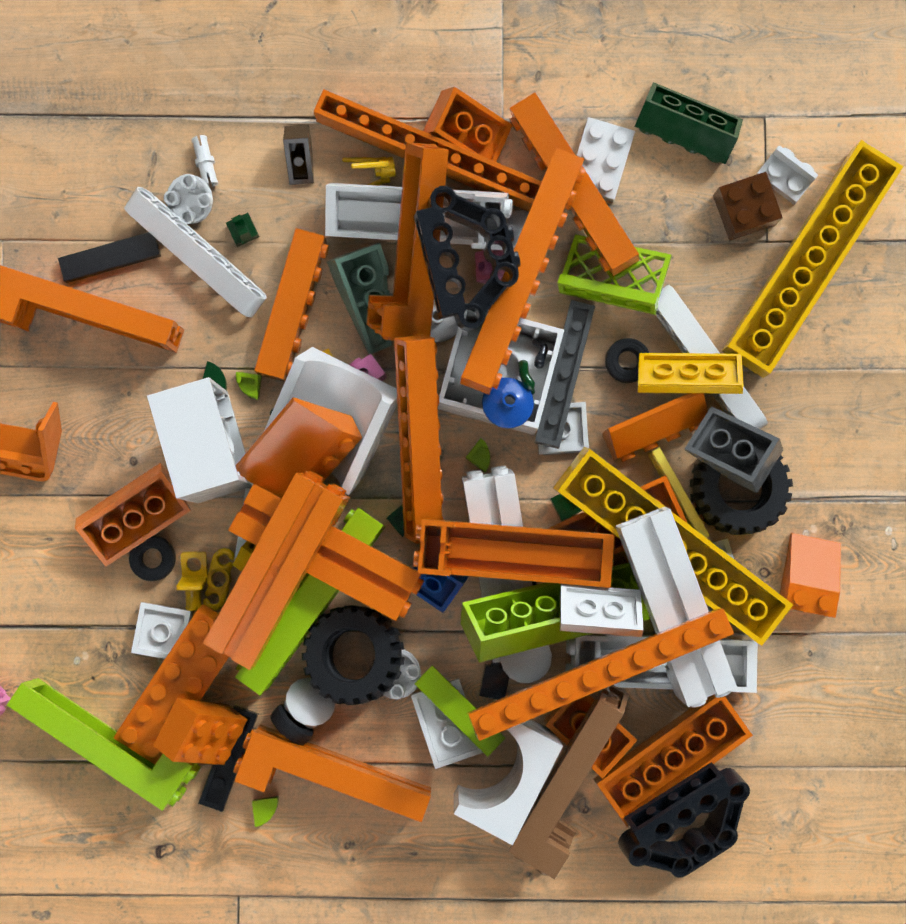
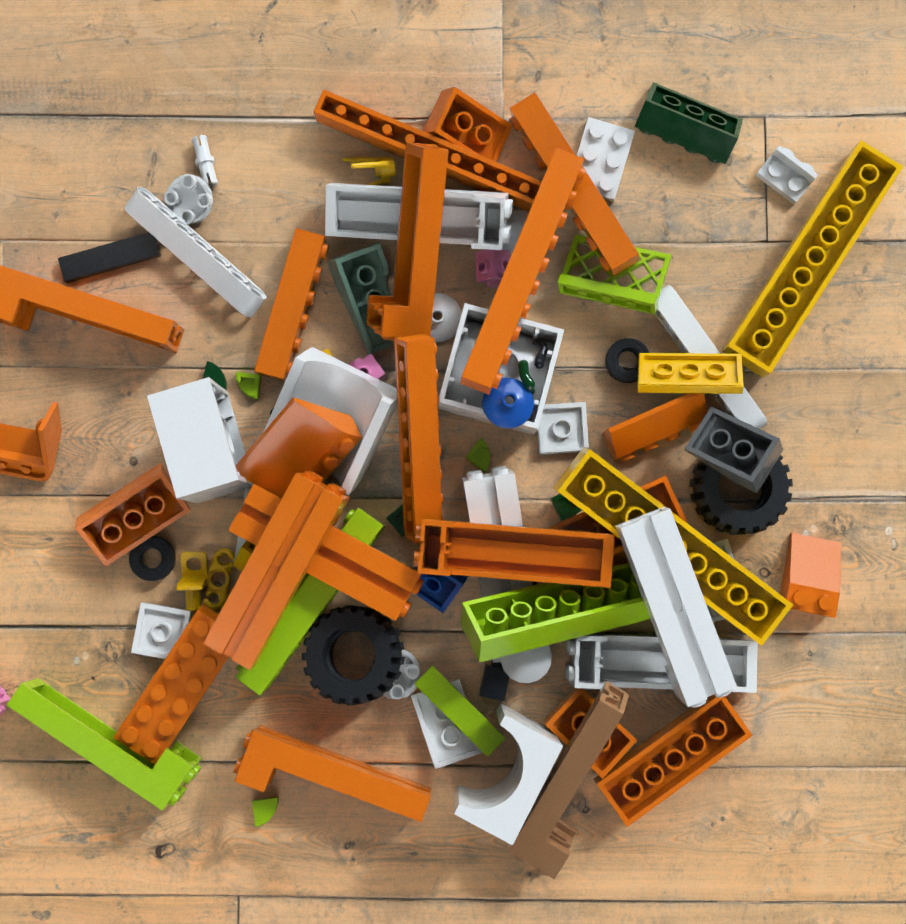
orange brick [153,698,248,765] -> none
black tile [198,705,259,812] -> none
dark green tile [226,213,260,247] -> none
black tyre [270,704,314,745] -> none
dark brown slope [283,125,314,185] -> none
white dish [284,677,335,729] -> none
black brick [414,186,521,331] -> none
orange brick [467,608,734,741] -> none
dark grey plate [534,300,595,449] -> none
white plate [560,584,643,637] -> none
black brick [618,762,750,878] -> none
light yellow tile [648,447,710,538] -> none
reddish brown brick [713,172,783,241] -> none

